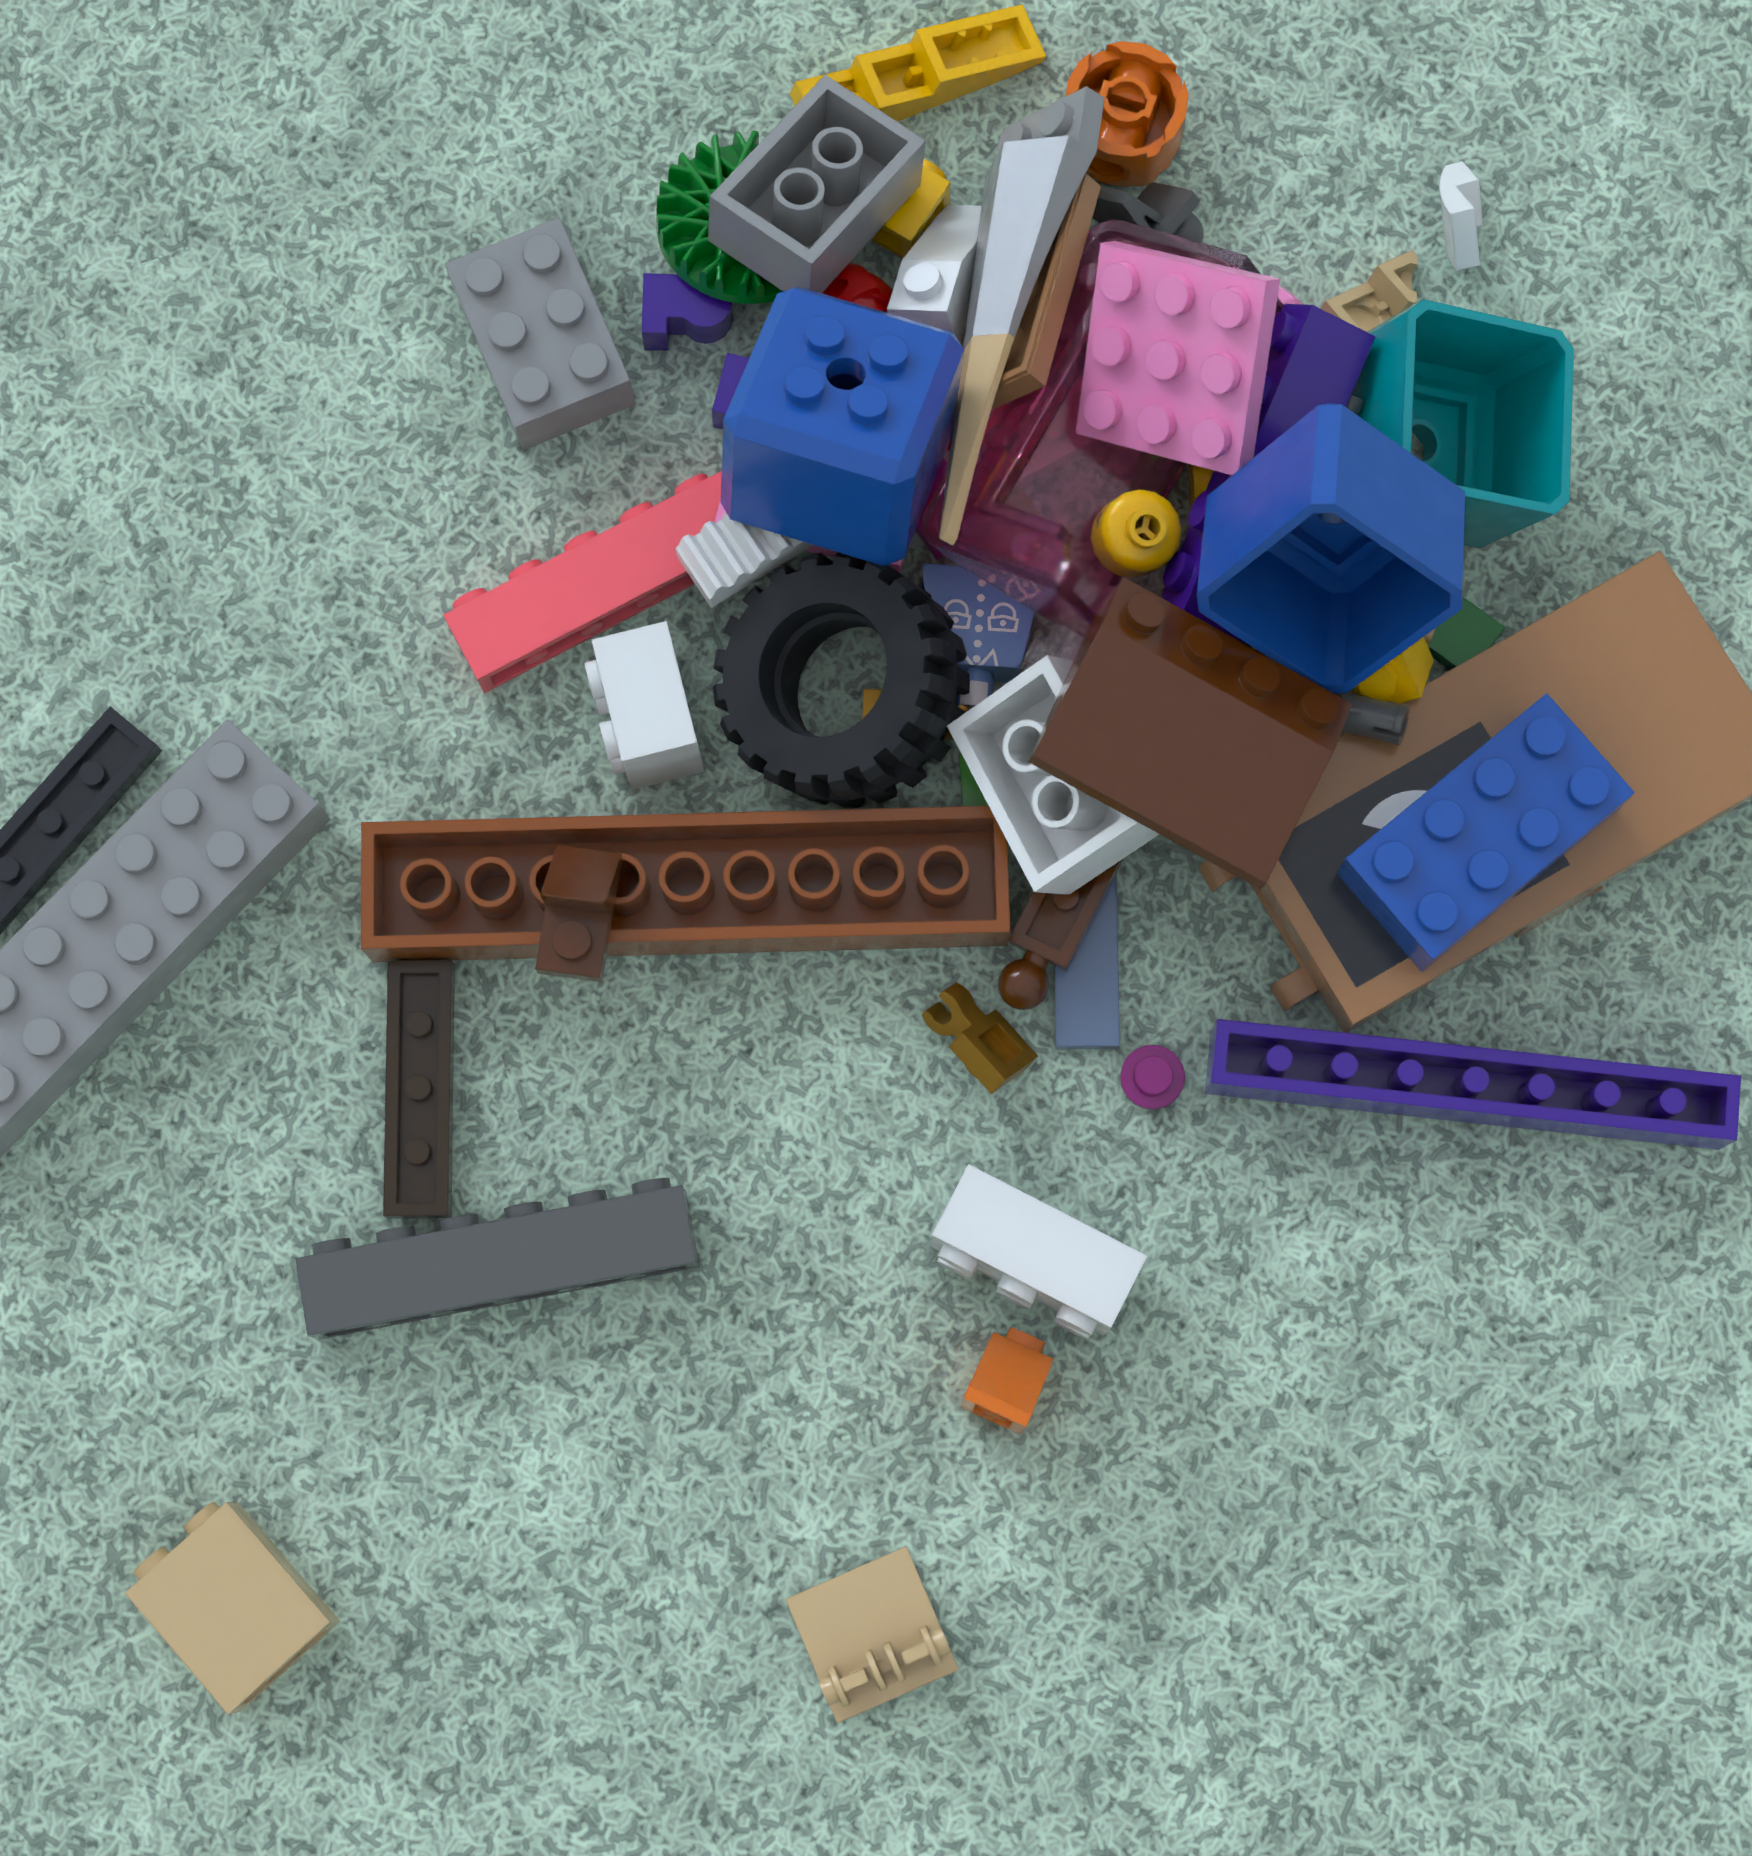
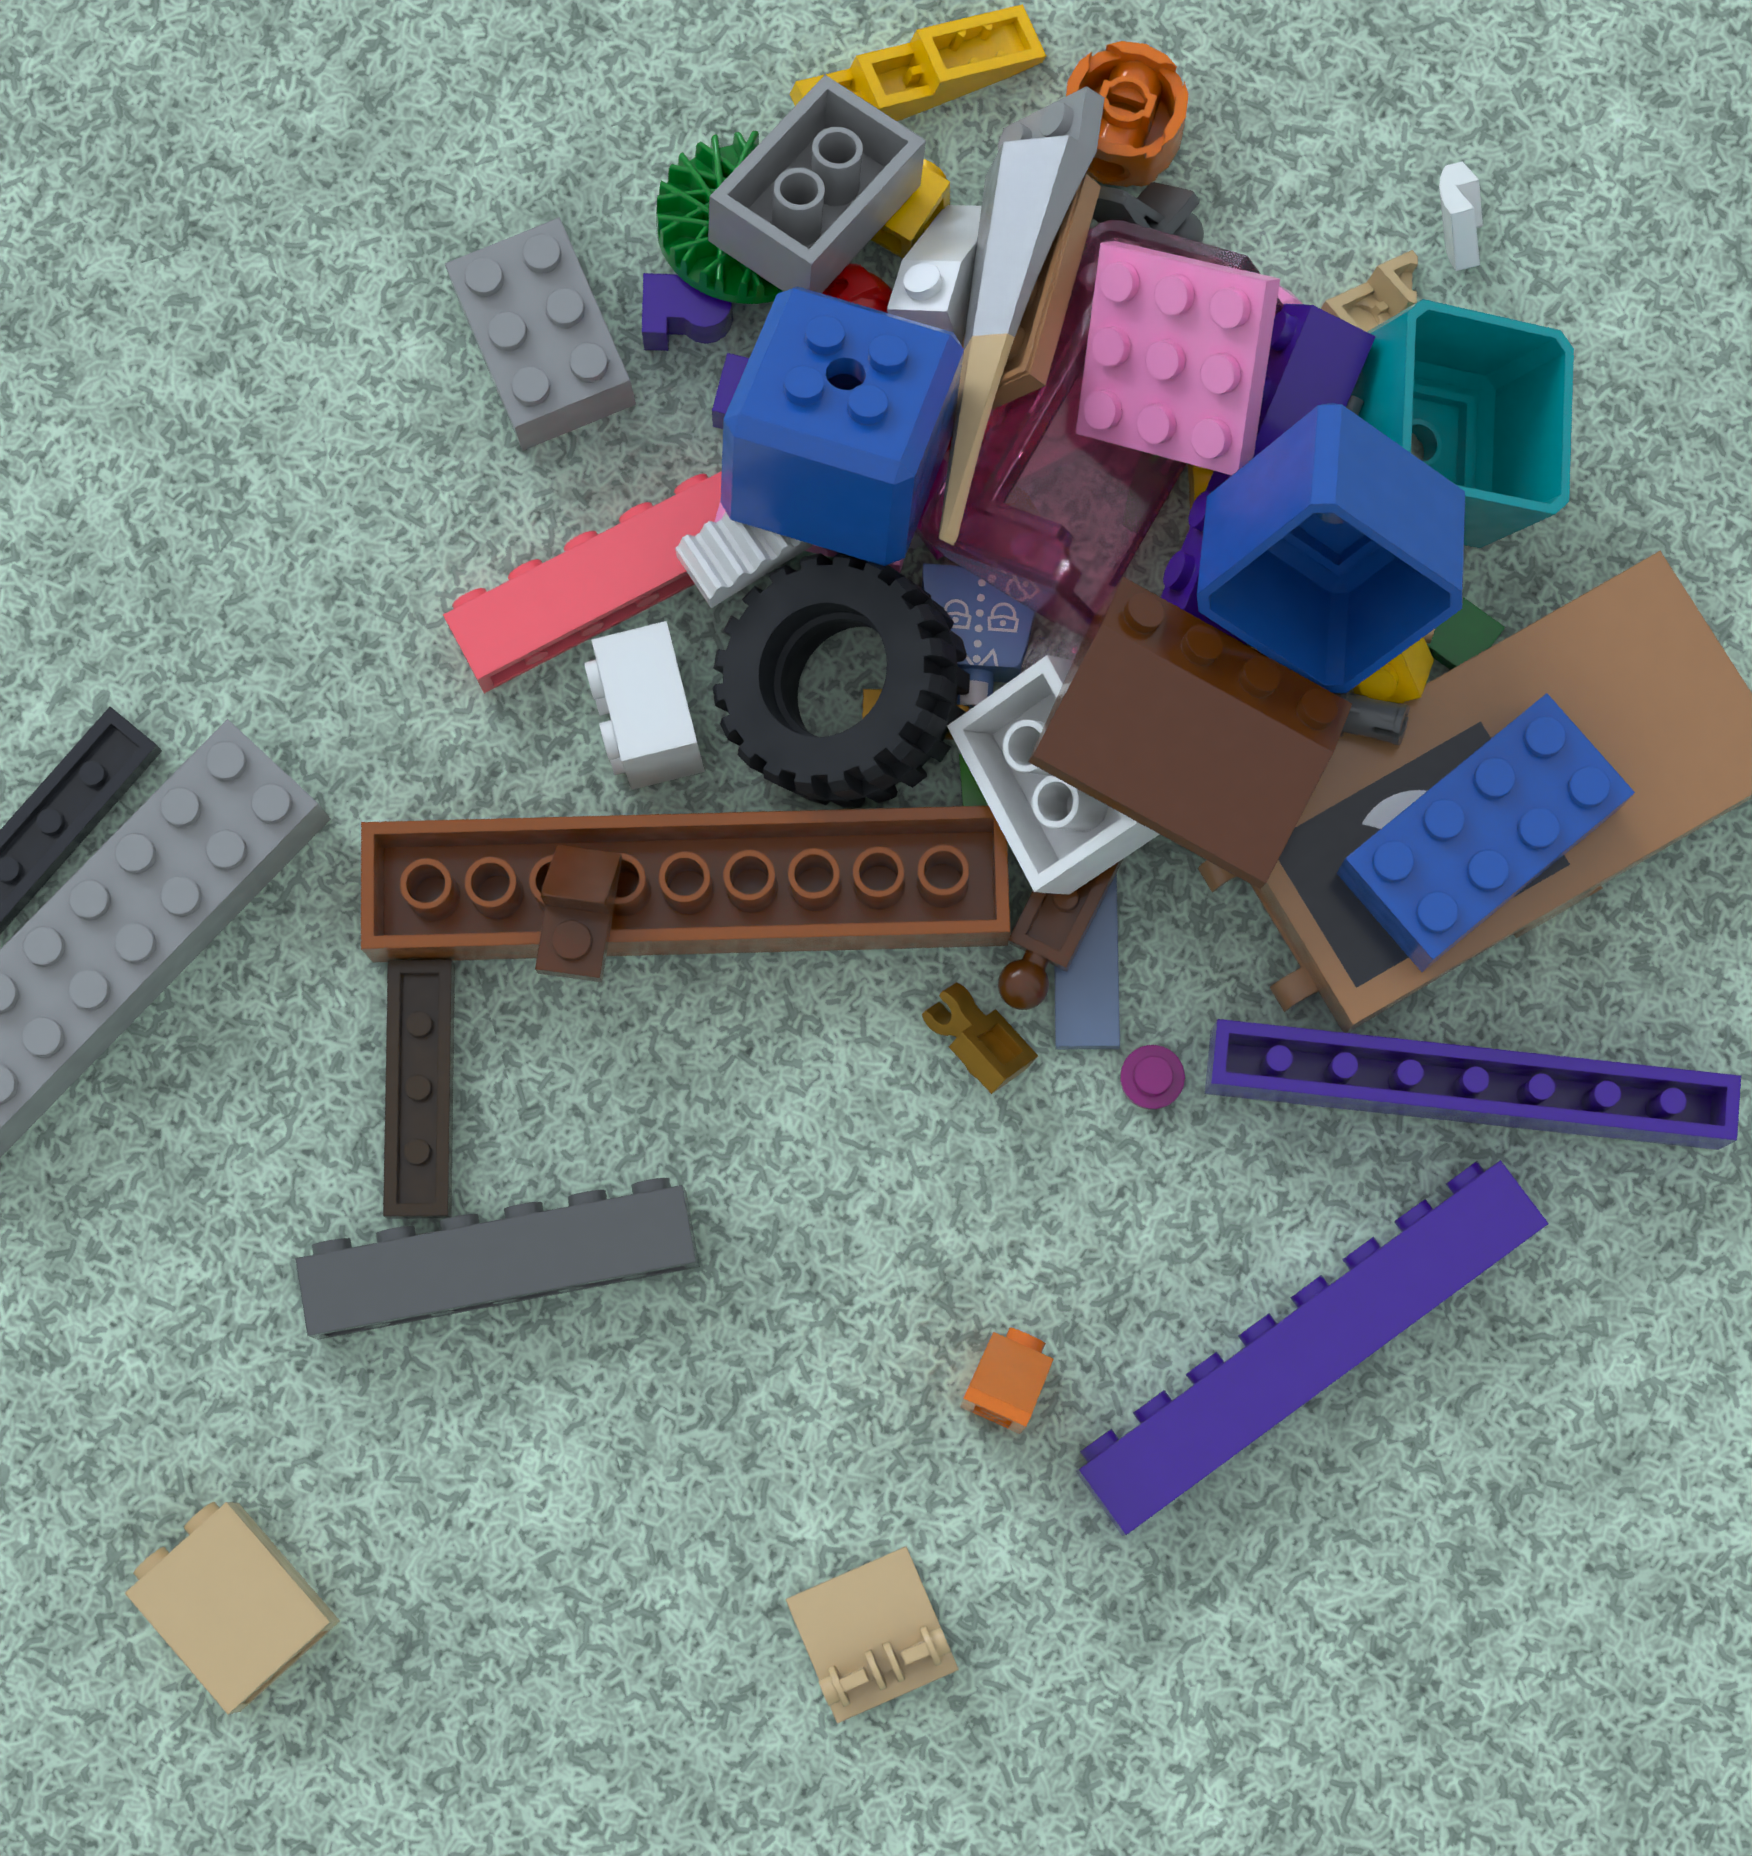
white brick [931,1164,1147,1340] -> none
yellow head [1091,489,1182,578] -> none
none -> dark purple brick [1076,1160,1549,1536]

